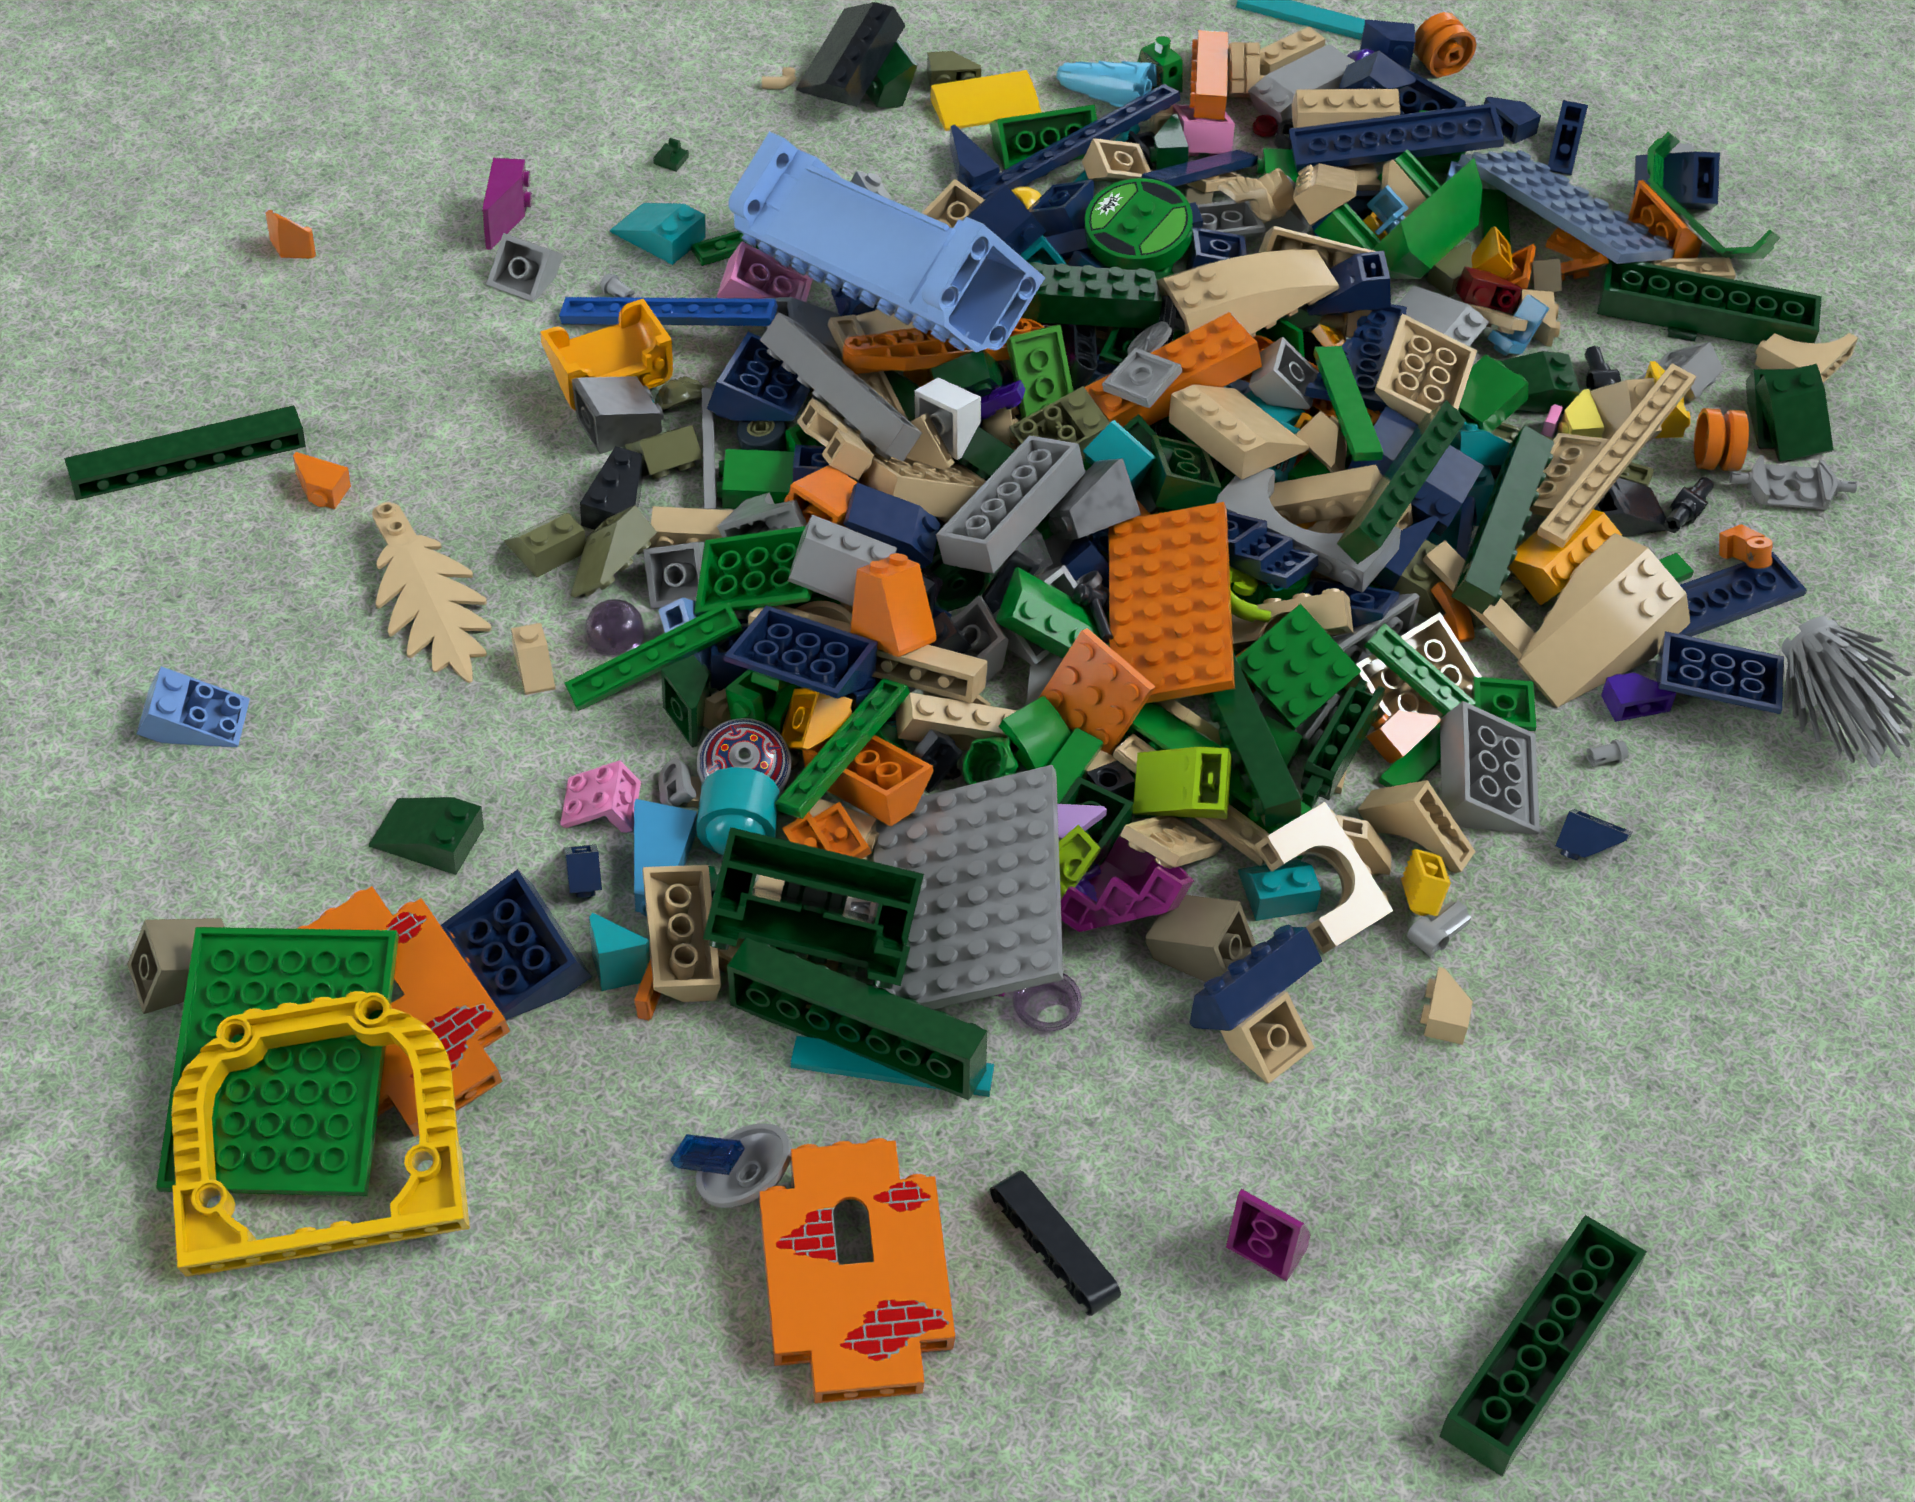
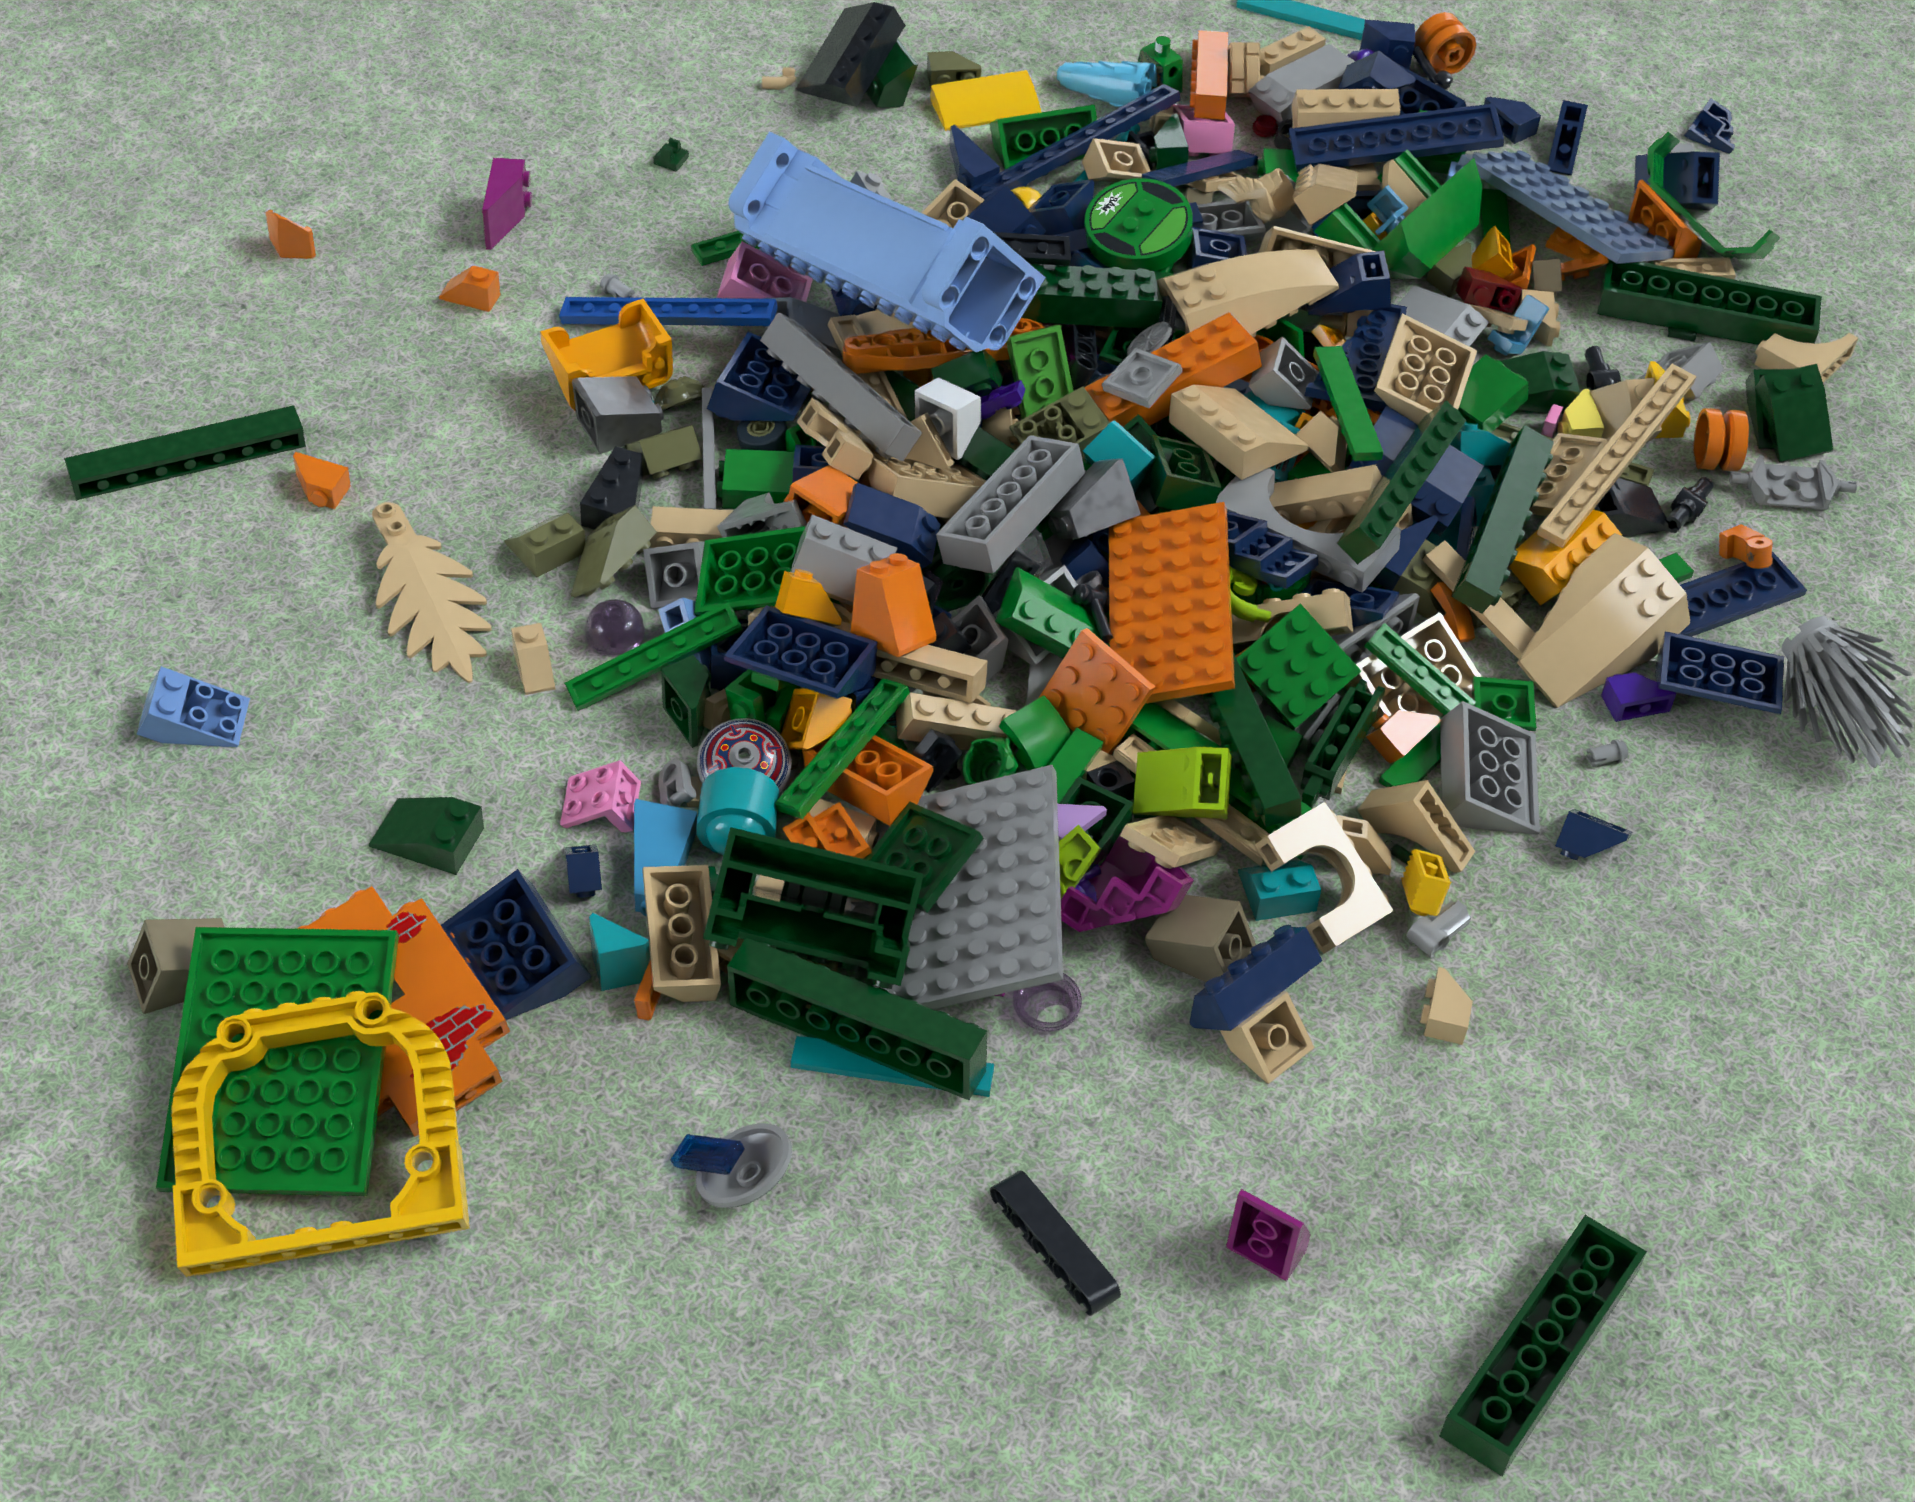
light grey slope [486,233,563,302] -> none
teal slope [610,203,706,265] -> none
orange panel [759,1138,955,1404] -> none
none -> orange slope [439,265,500,312]
none -> light orange slope [775,569,842,625]
none -> dark green plate [865,802,984,913]
none -> black plate [993,232,1071,266]
none -> dark green piece [1385,841,1413,865]
none -> black piece [1413,46,1453,90]
none -> dark blue slope [1684,98,1735,154]

